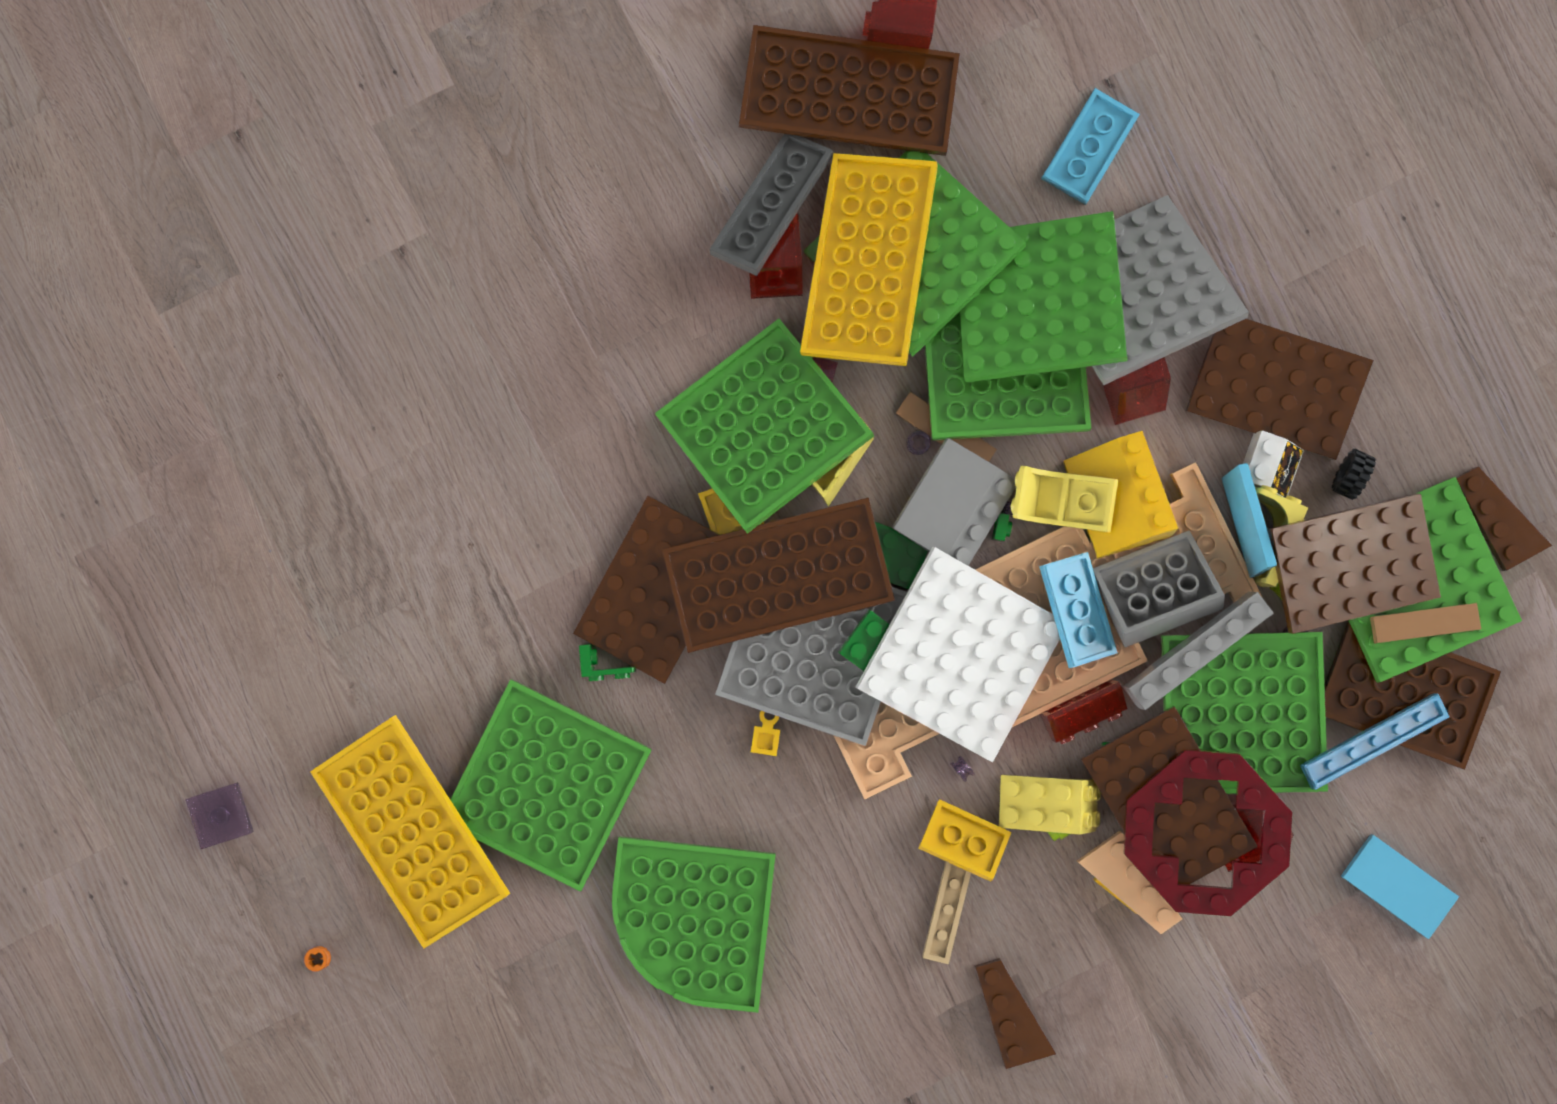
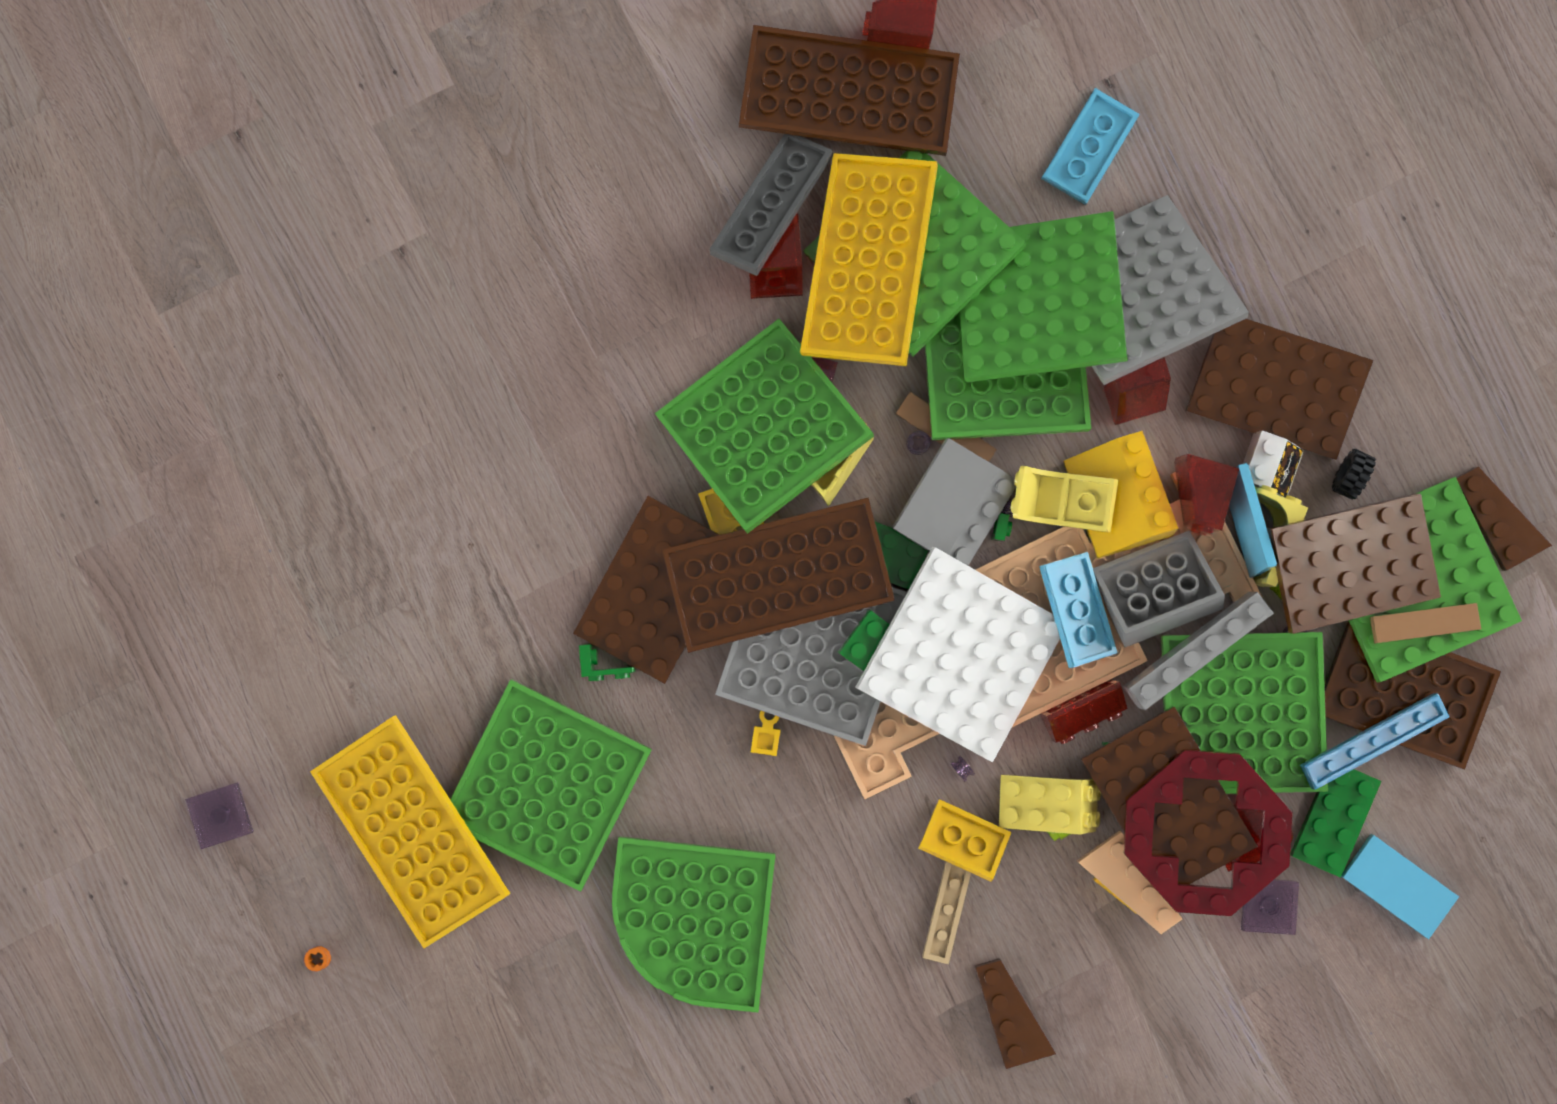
none -> clear red slope [1174,454,1239,536]
none -> clear purple plate [1241,879,1299,935]
none -> green plate [1290,769,1382,878]

